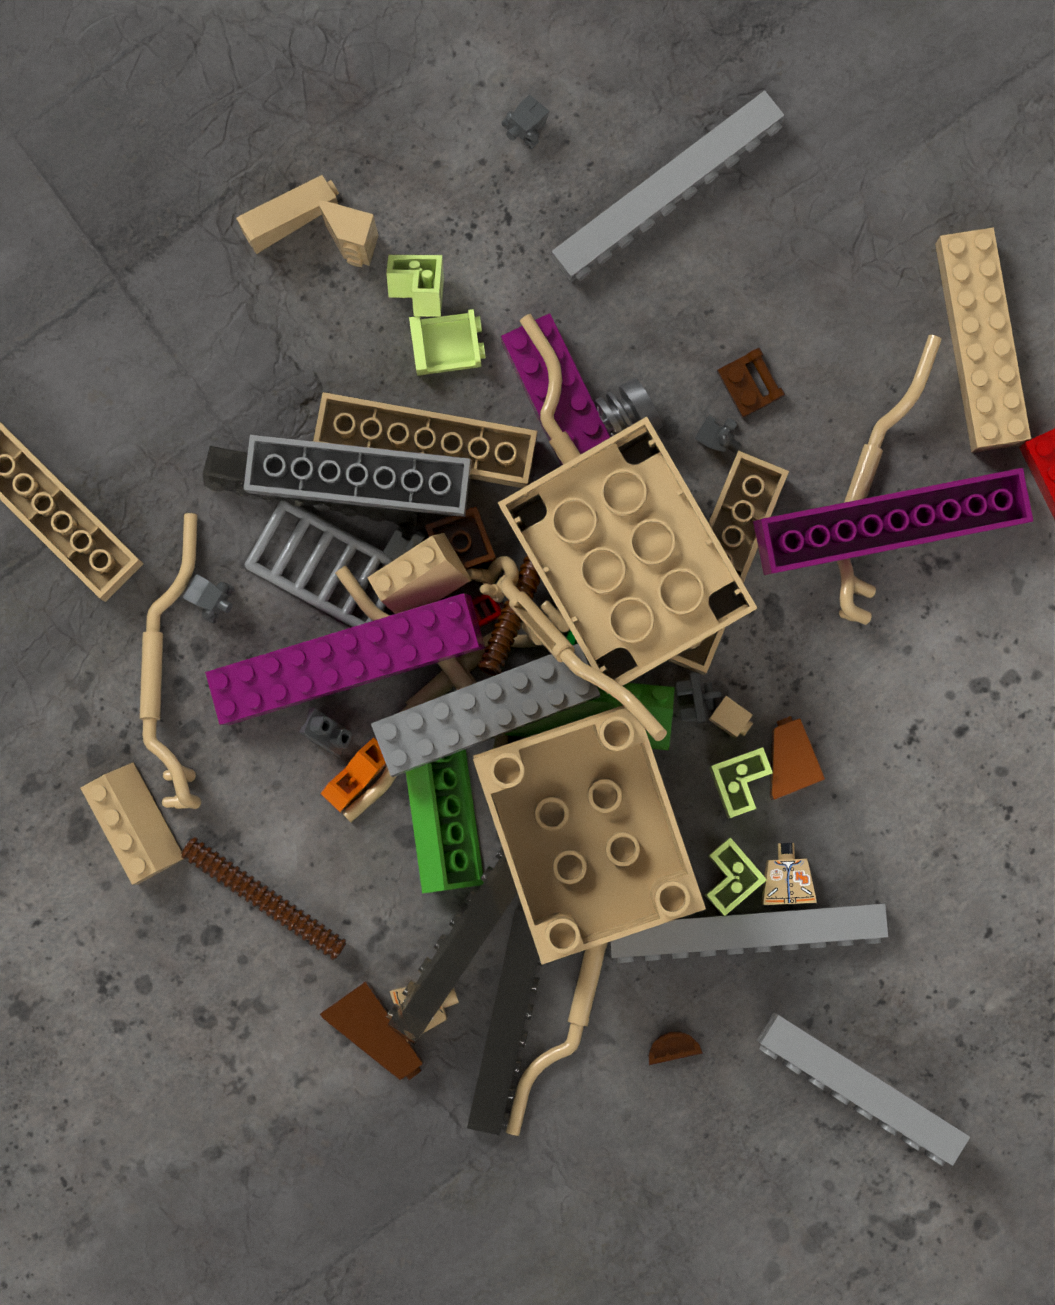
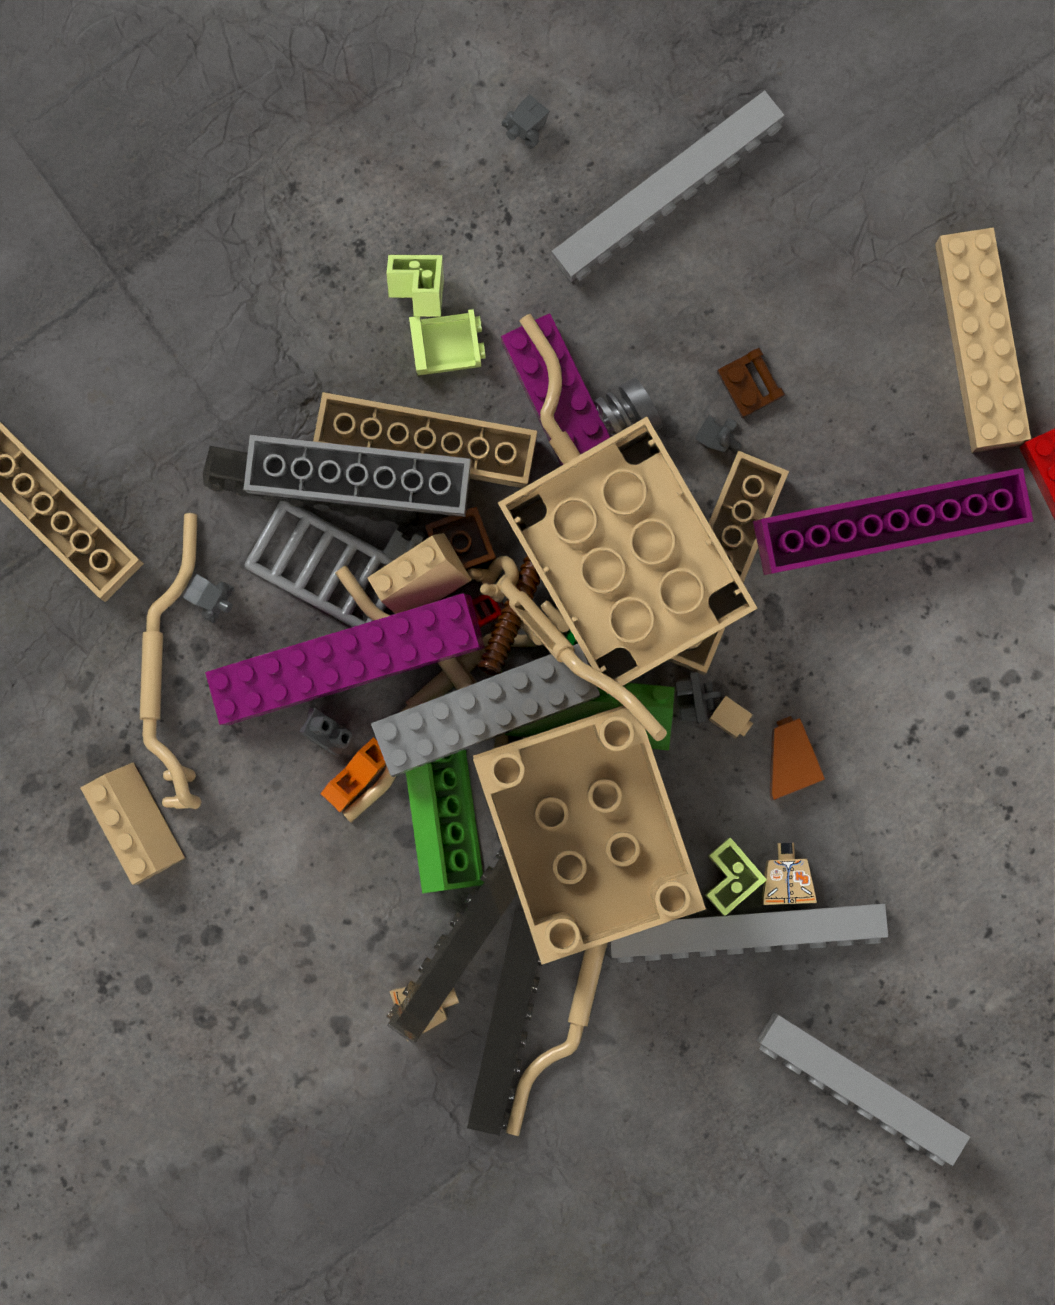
reddish brown piece [181,837,347,960] -> none
tan slope [236,175,339,254] -> none
tan slope [319,200,379,267] -> none
reddish brown slope [320,981,424,1081] -> none
reddish brown tile [648,1031,703,1065] -> none
yellowish green brick [709,747,773,819] -> none
tan piece [837,335,941,625] -> none

